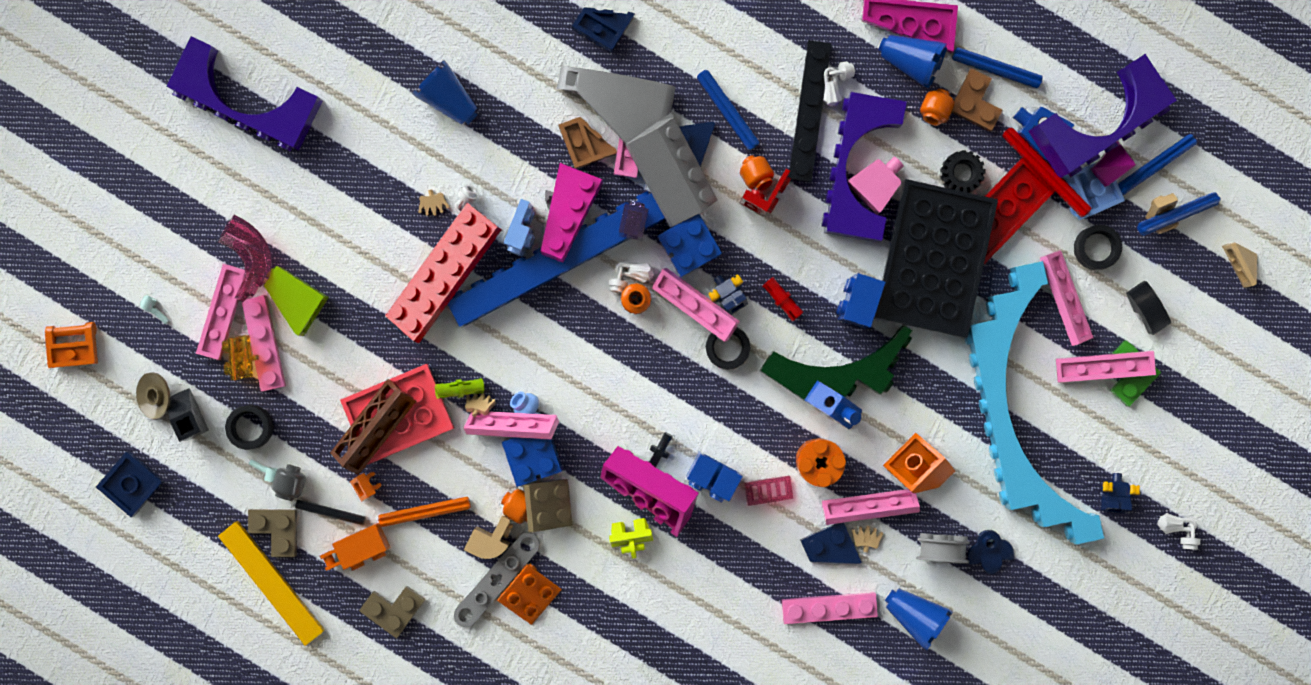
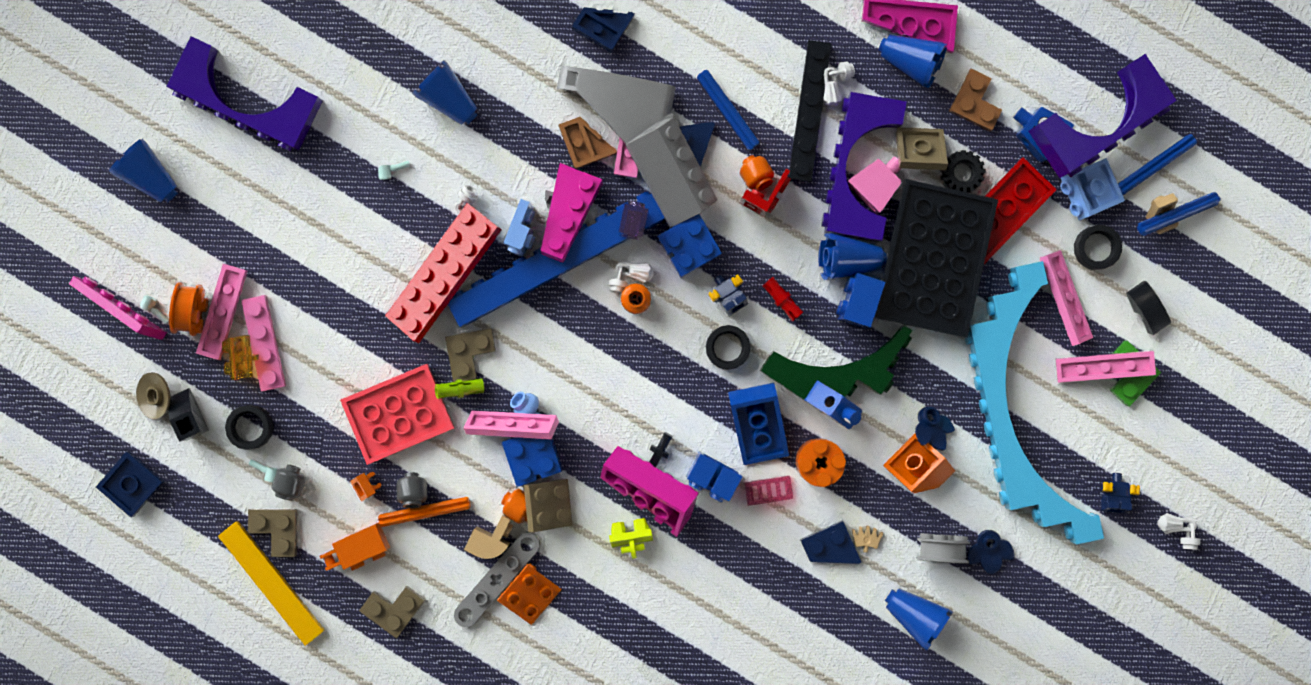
orange plate [45,322,98,368] -> none
clear pink arch [218,214,272,302] -> none
lime slope [264,266,329,336] -> none
black bar [295,499,366,525] -> none
reddish brown fence [330,379,416,476] -> none
tan piece [418,189,449,216] -> none
tan piece [465,393,496,417] -> none
bright pink plate [652,268,740,342] -> none
bright pink plate [782,592,878,624] -> none
bright pink plate [822,489,920,525] -> none
orange head [920,89,955,126] -> none
blue axle [952,47,1043,88] -> none
red axle [1002,127,1091,217] -> none
magenta slope [1090,141,1136,187] -> none
tan slope [1222,242,1257,287] -> none
none -> dark pink wing [69,276,167,340]
none -> blue cone [109,139,178,203]
none -> orange wheel [169,282,208,336]
none -> light aqua hand [378,161,410,180]
none -> dark grey head [396,472,428,508]
none -> dark tan plate [445,328,496,382]
none -> blue slope [728,383,789,465]
none -> blue cone [818,233,886,280]
none -> dark tan plate [895,127,948,170]
none -> dark blue plate [915,407,955,451]

